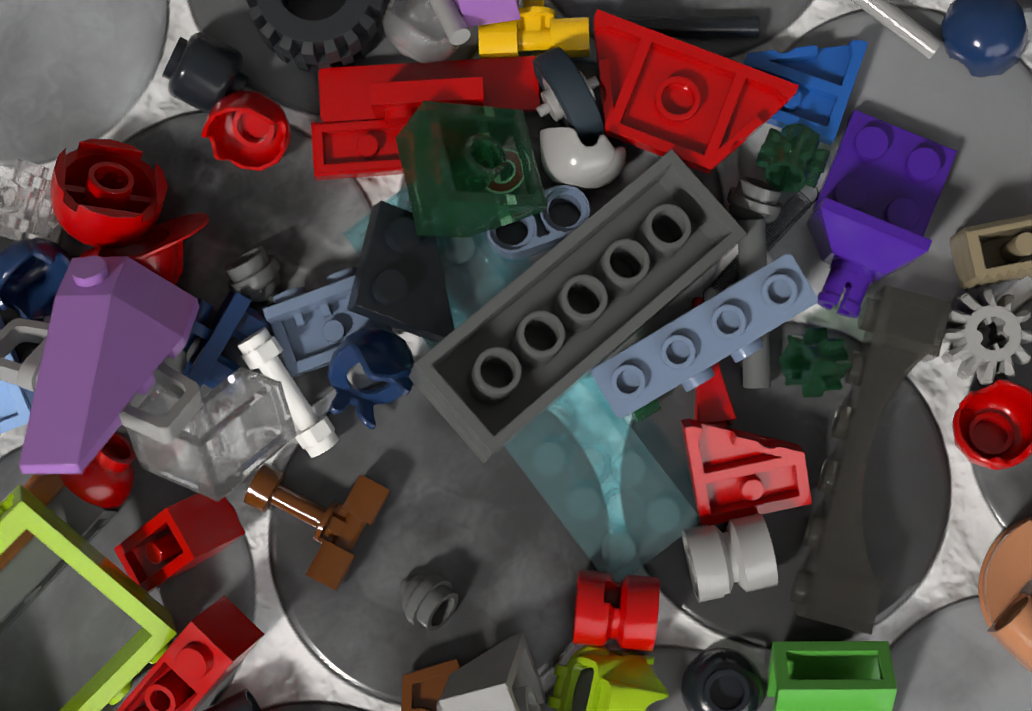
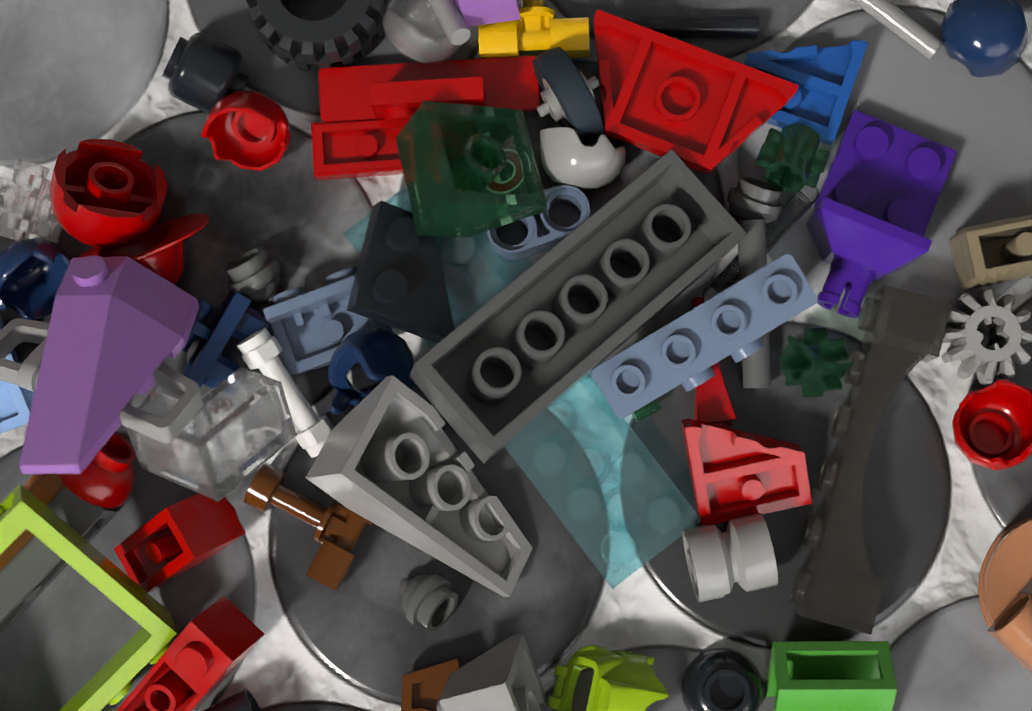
red wheel [572,569,660,651] -> none
none -> light grey wedge [306,375,533,597]

